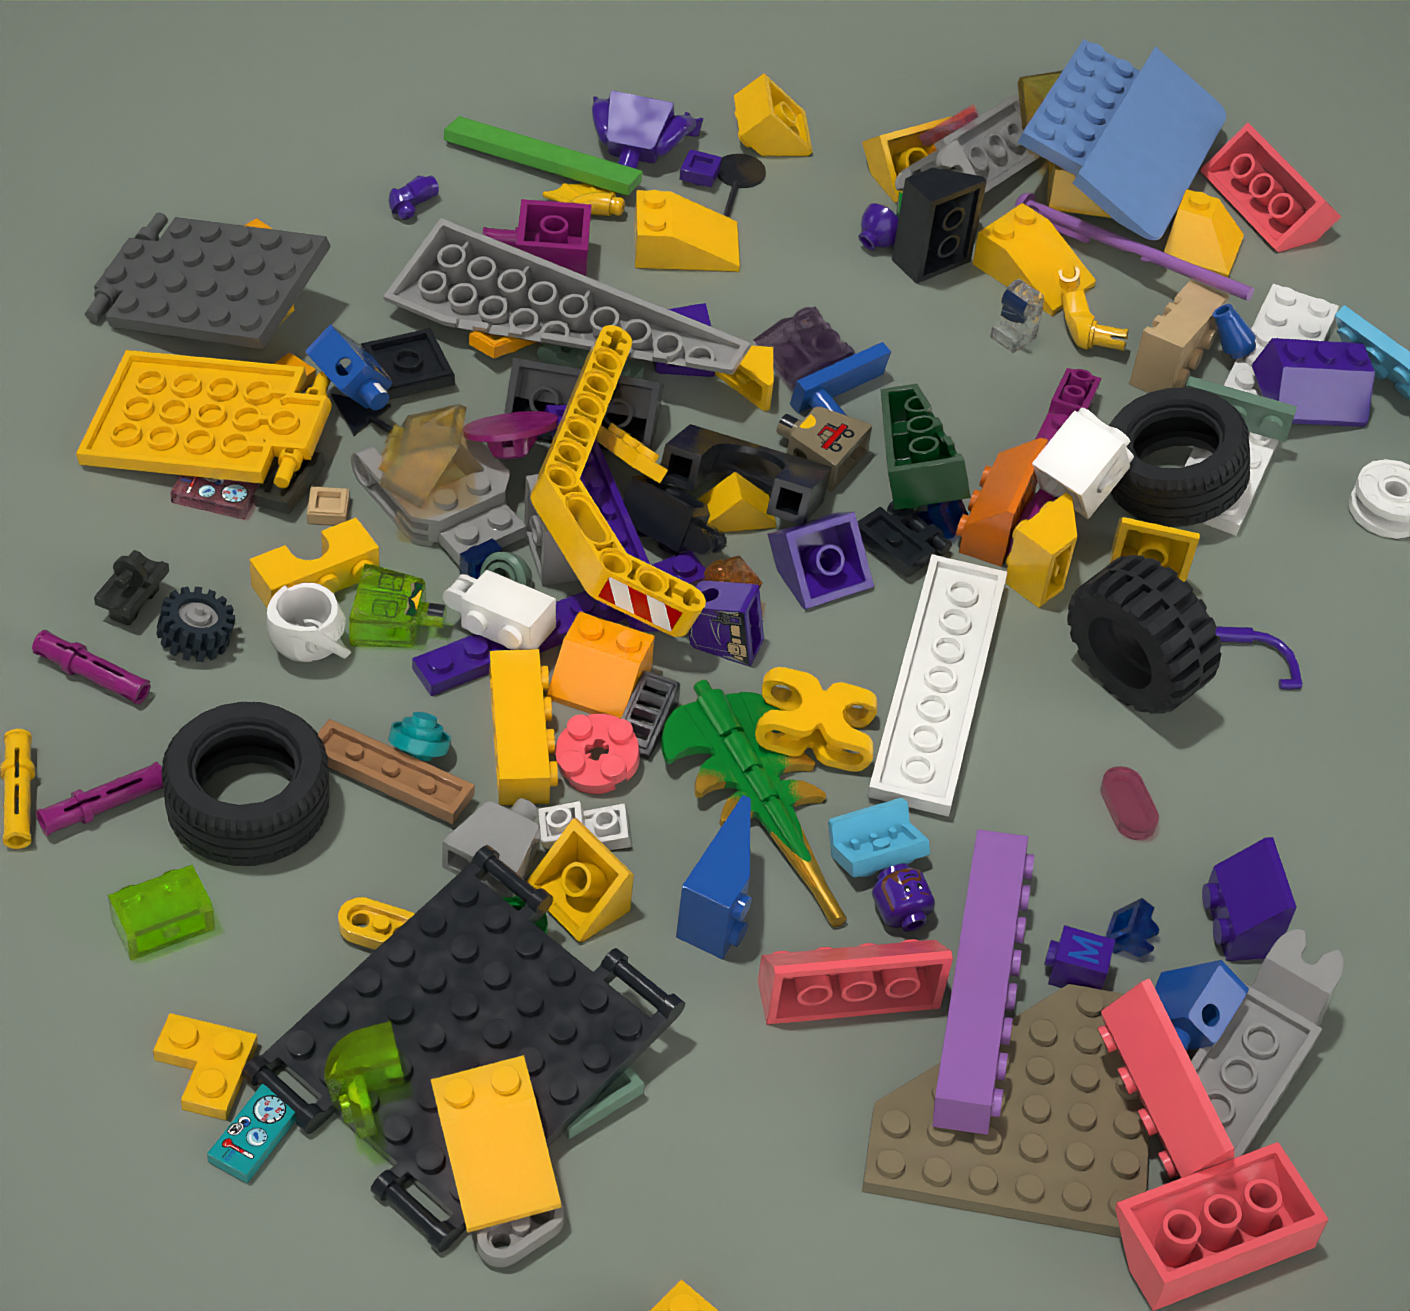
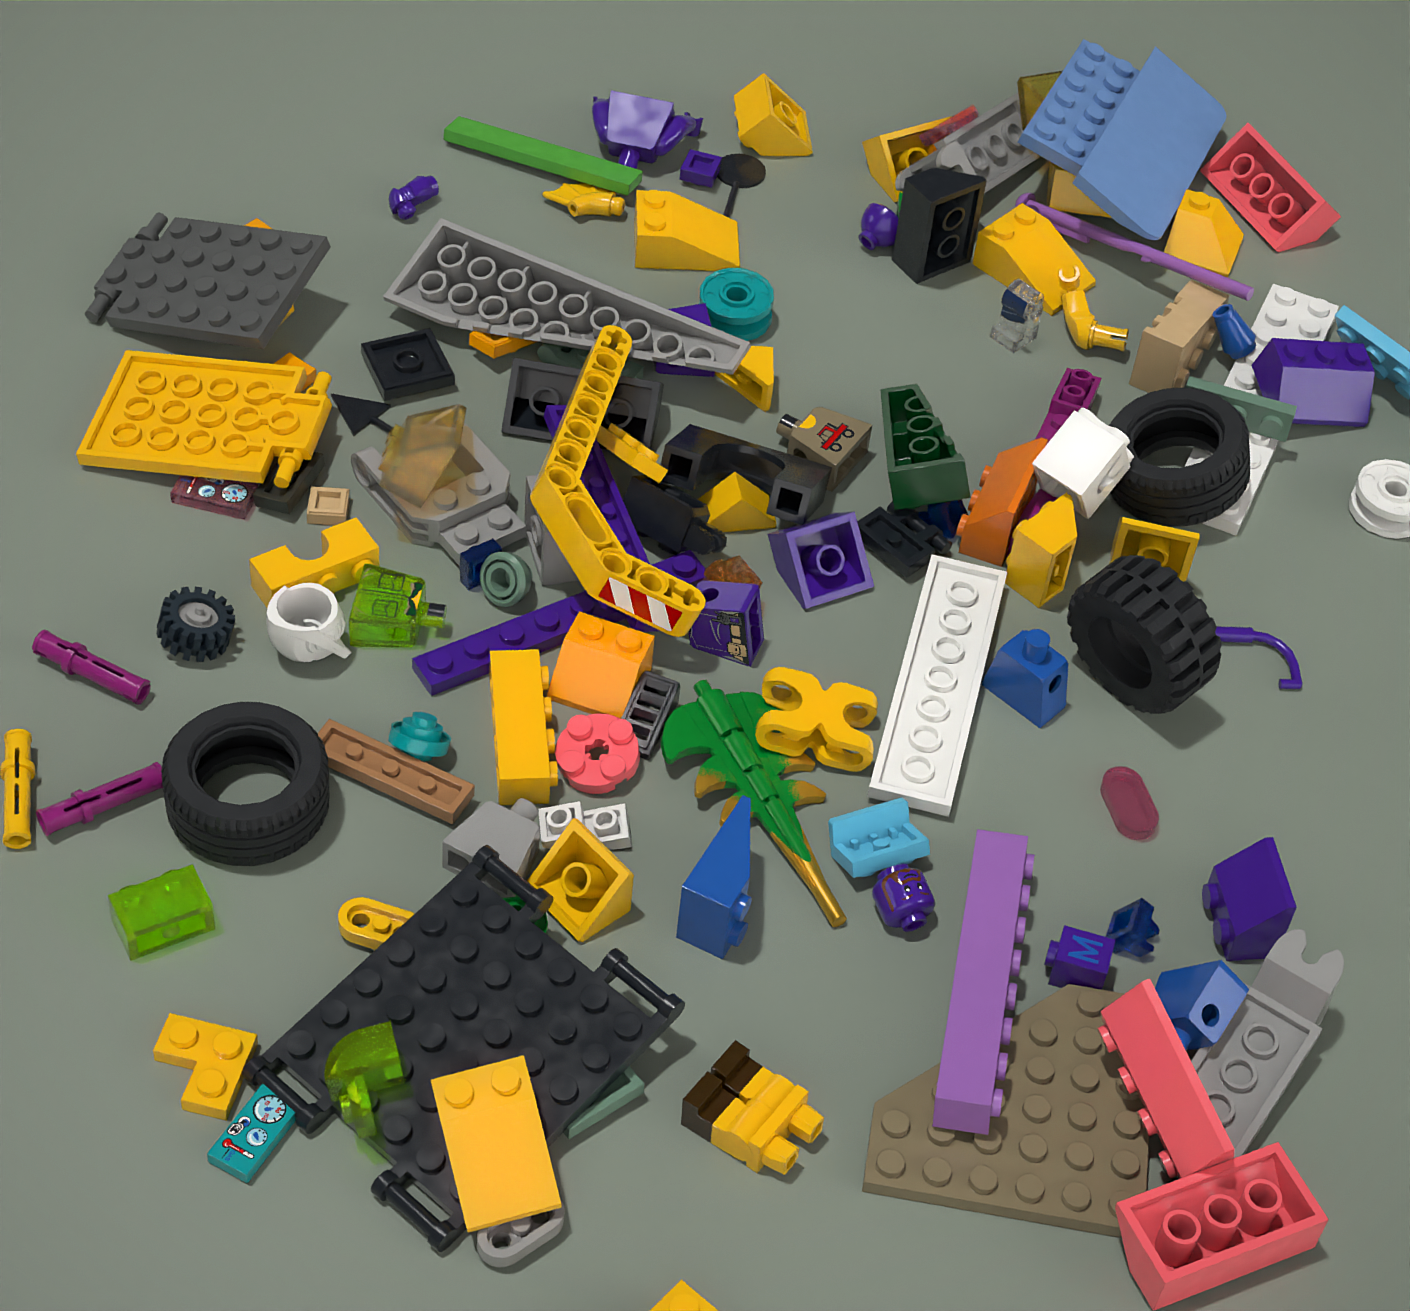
pearl dark grey hips [94,550,169,625] -> none
blue torso [305,324,392,410] -> none
white brick [442,570,556,650] -> none
magenta piece [463,411,559,459] -> none
magenta brick [483,199,592,276] -> none
clear purple slope [753,306,856,389] -> none
coral slope [758,939,953,1025] -> none
blue piece [790,342,891,416] -> none
none -> yellow hips [681,1040,824,1175]
none -> teal wheel [699,268,774,341]
none -> blue torso [982,629,1069,728]

